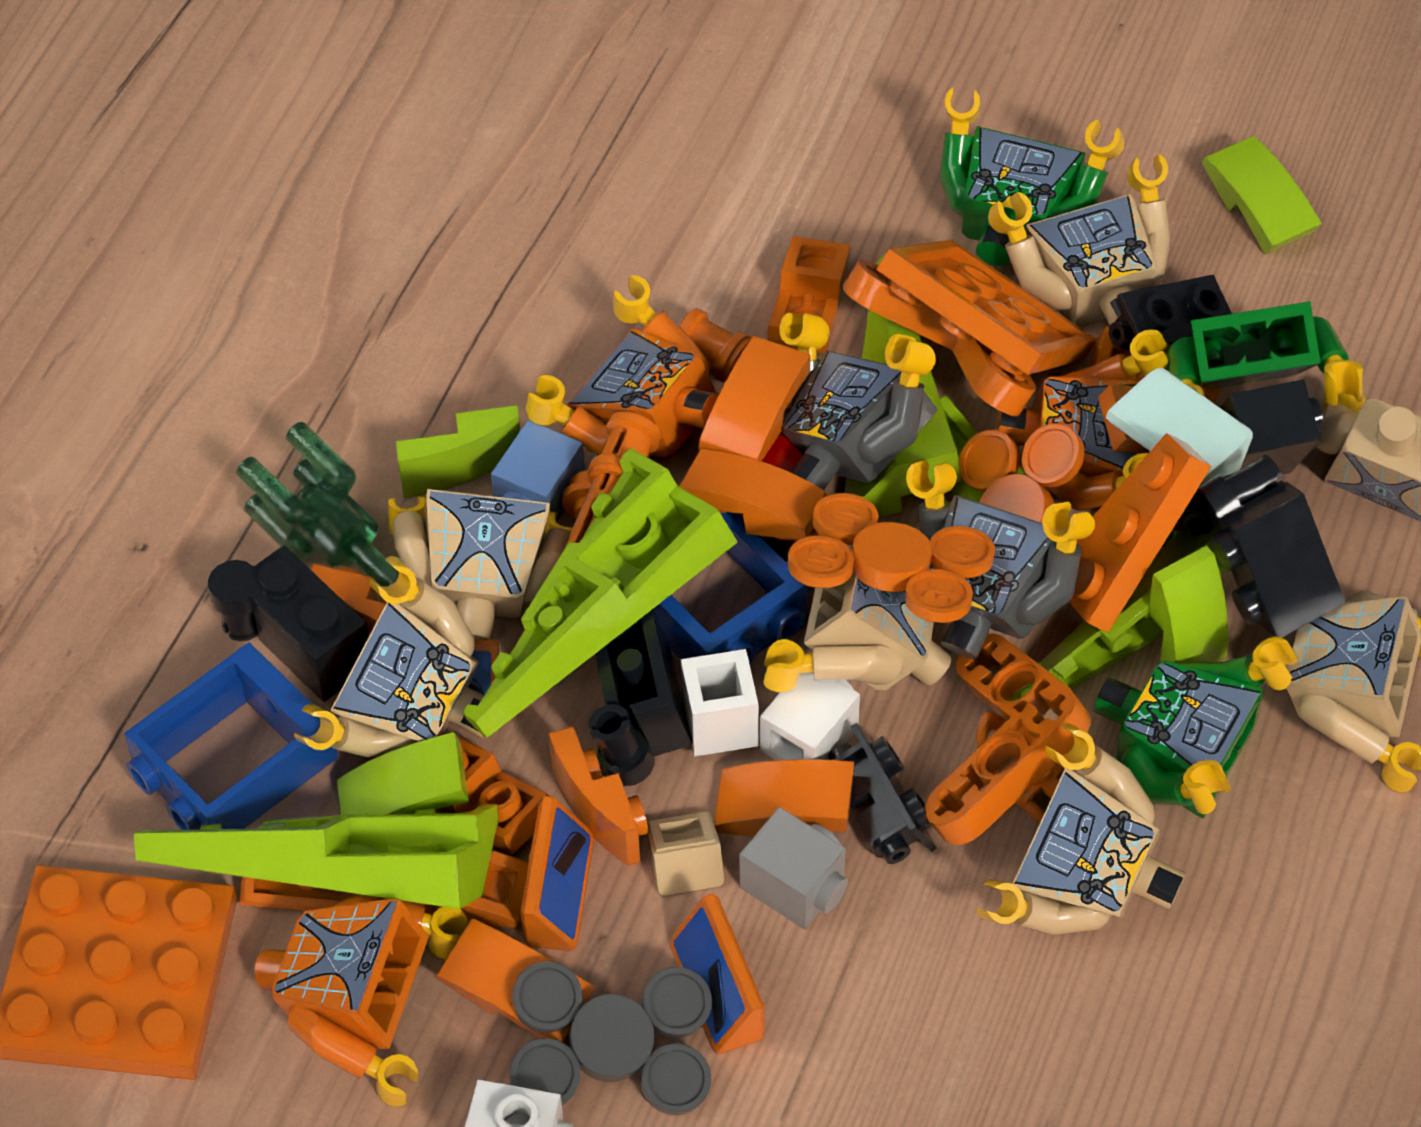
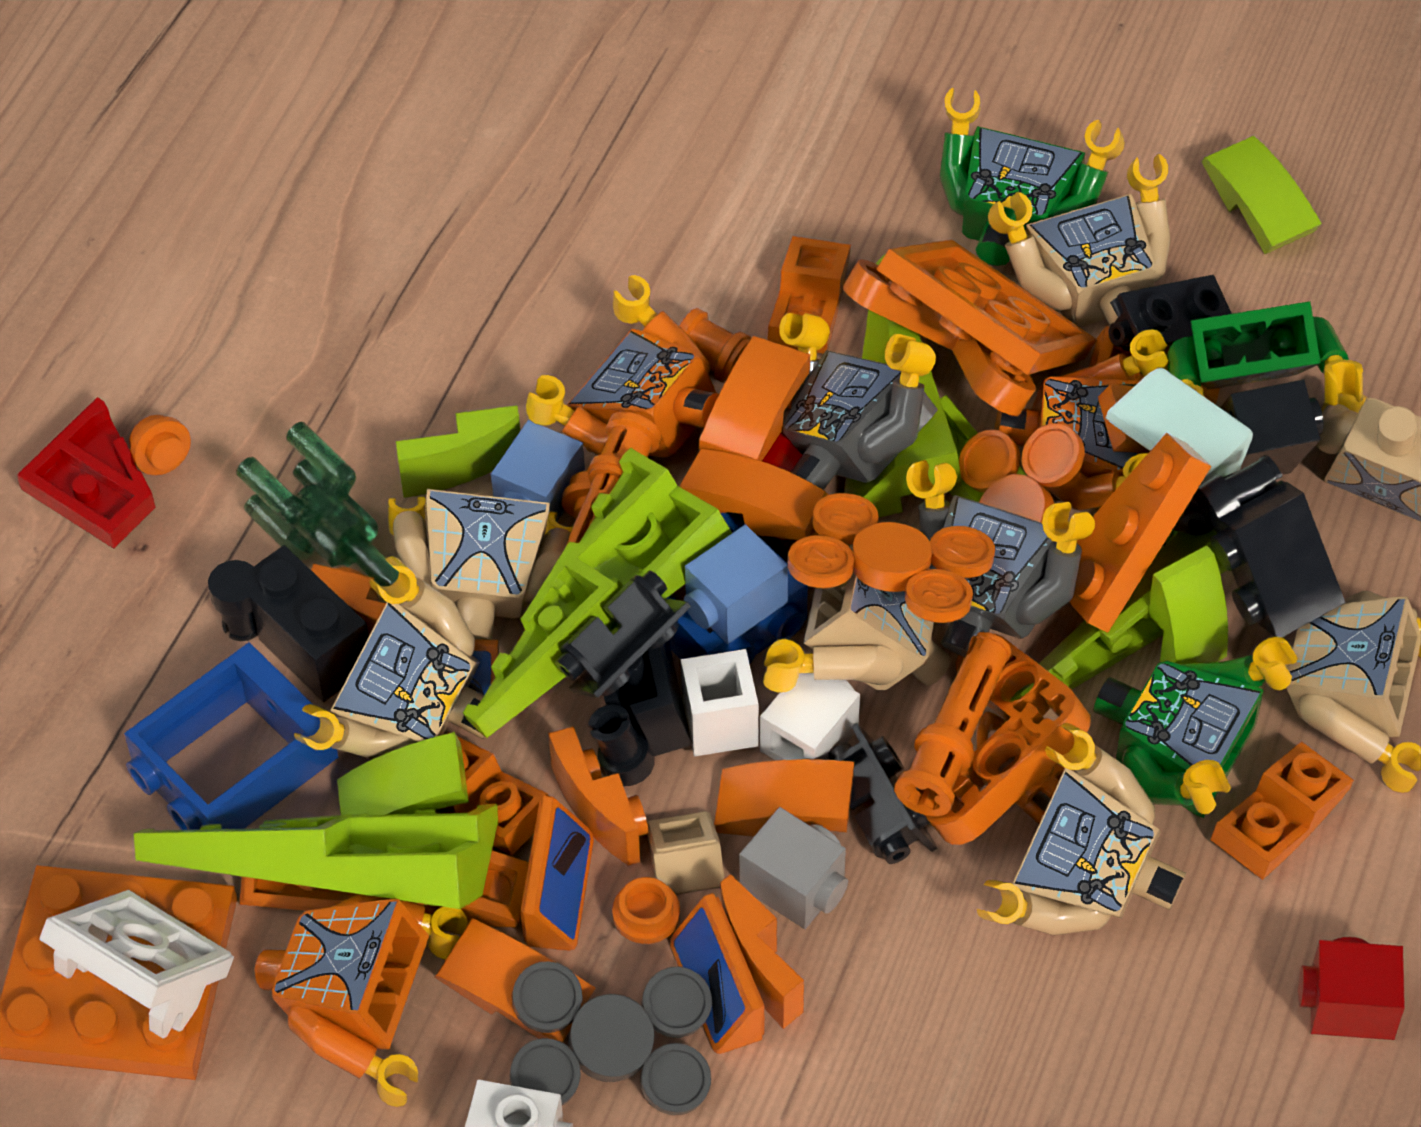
none -> red wing [17,397,156,549]
none -> white piece [39,890,234,1038]
none -> orange plate [129,415,191,475]
none -> black hinge [555,570,691,698]
none -> orange plate [612,877,680,944]
none -> medium blue brick [684,524,788,644]
none -> orange slope [720,874,804,1029]
none -> orange pin [894,632,1011,817]
none -> orange slope [1210,741,1354,880]
none -> red brick [1298,937,1405,1040]

